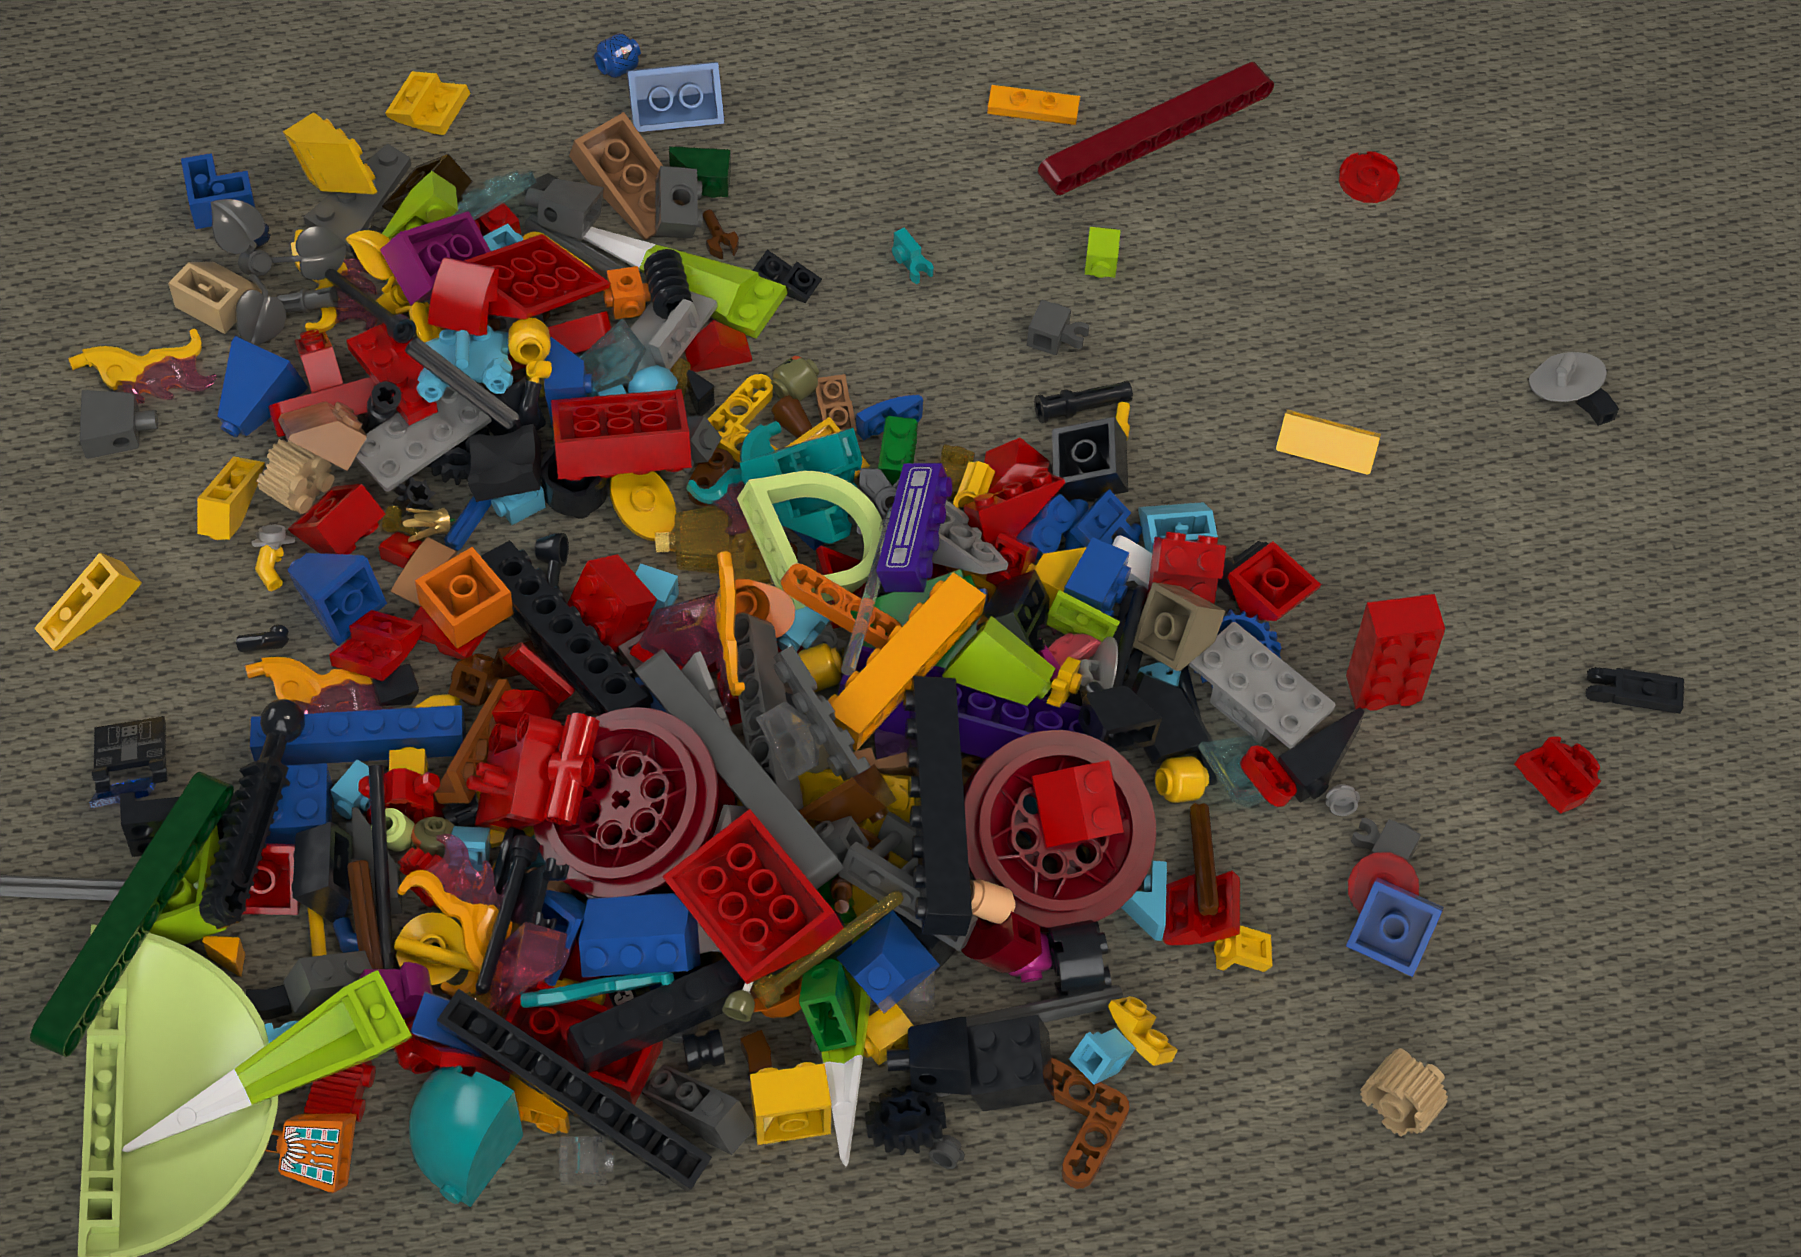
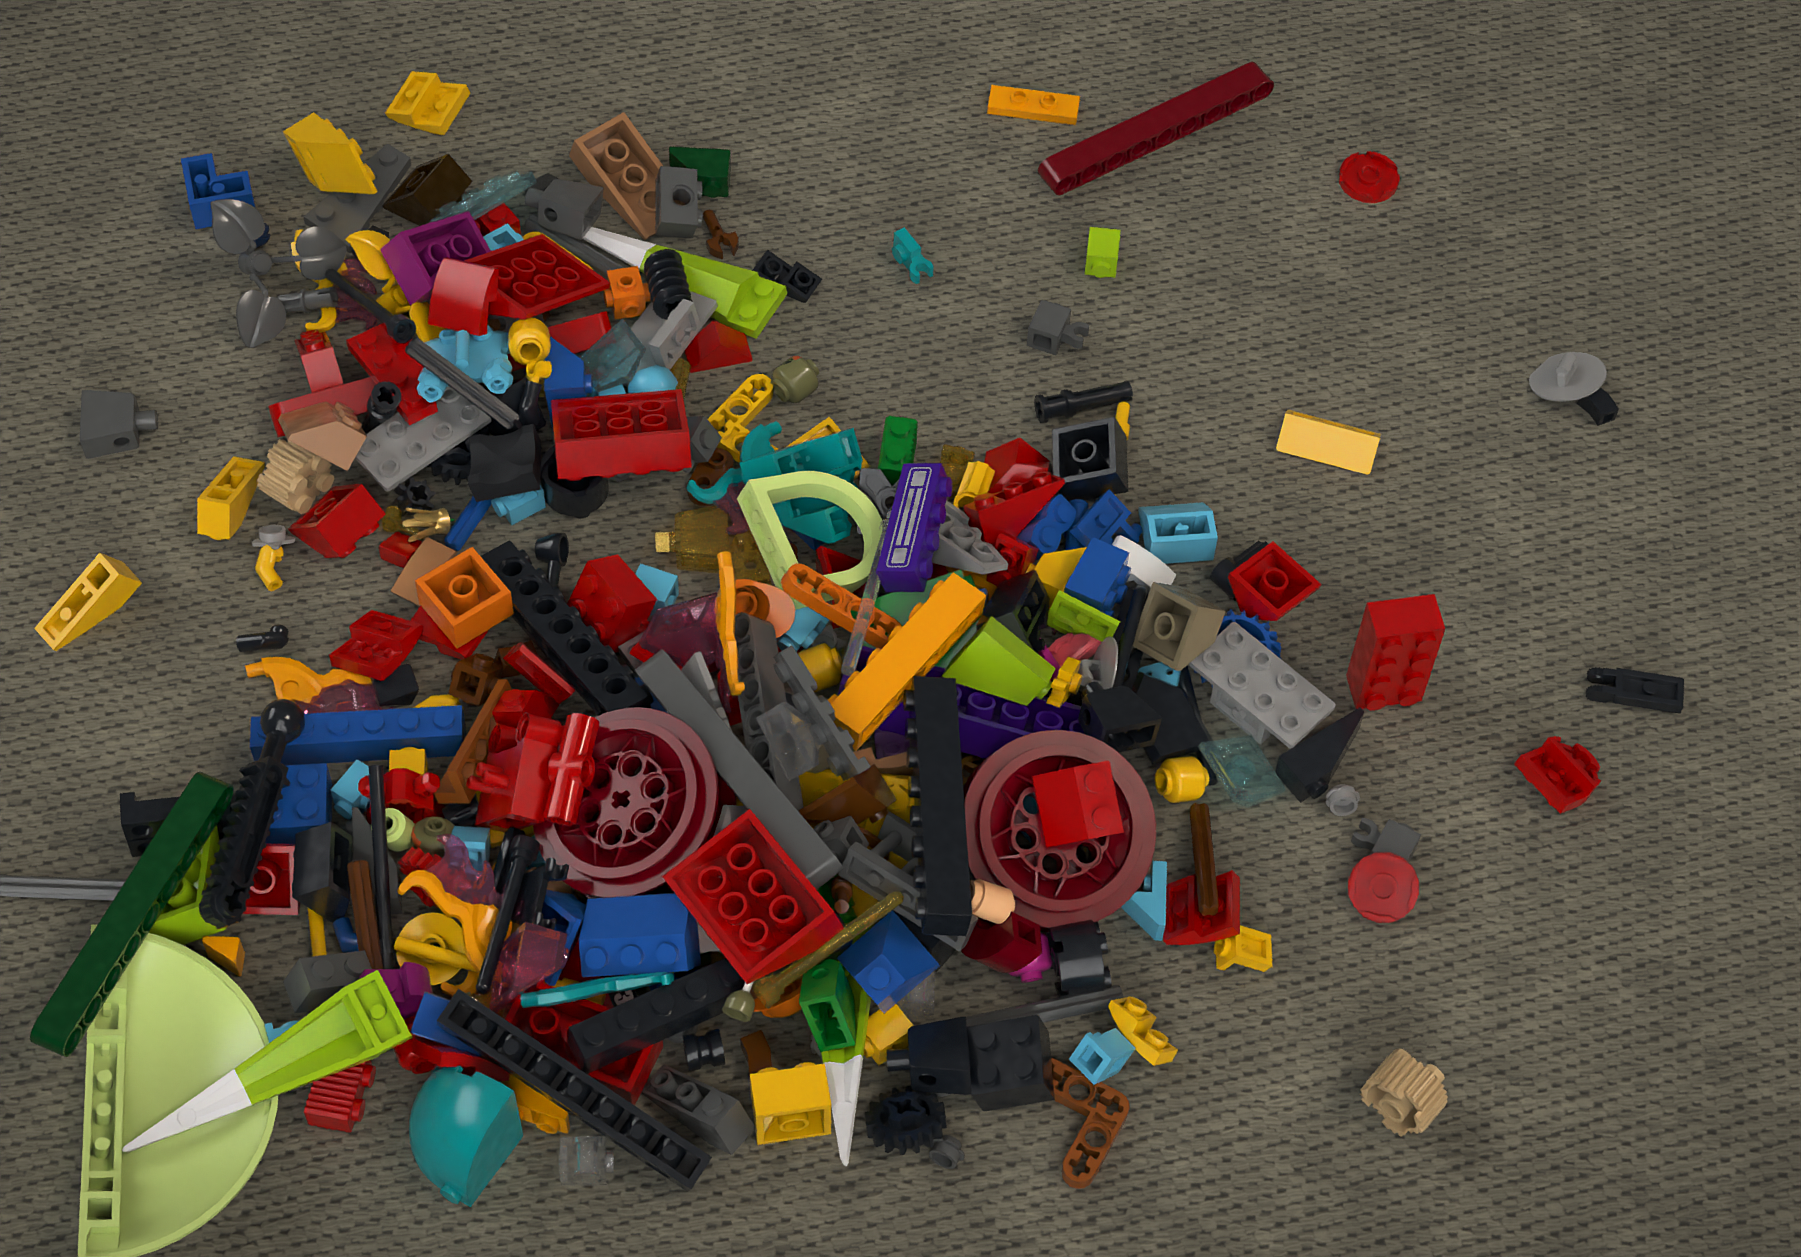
piece [68,329,217,404] -> none
clear blue piece [89,776,157,809] -> none
black flag [92,716,168,793] -> none
tan slope [168,262,262,334] -> none
blue slope [217,336,308,437] -> none
black piece [246,984,292,1020] -> none
torso [265,1114,356,1193] -> none
blue slope [287,553,387,646] -> none
lime slope [382,171,458,240] -> none
blue head [594,33,641,78] -> none
yellow piece [610,471,676,541] -> none
medium blue slope [626,62,724,132] -> none
black slope [686,369,715,416] -> none
reddish brown cone [771,395,813,439] -> none
medium nougat slope [815,374,857,433] -> none
blue slope [856,395,923,440] -> none
red plate [1147,532,1226,605] -> none
red beam [1240,745,1297,807] -> none
blue brick [1346,877,1444,977] -> none

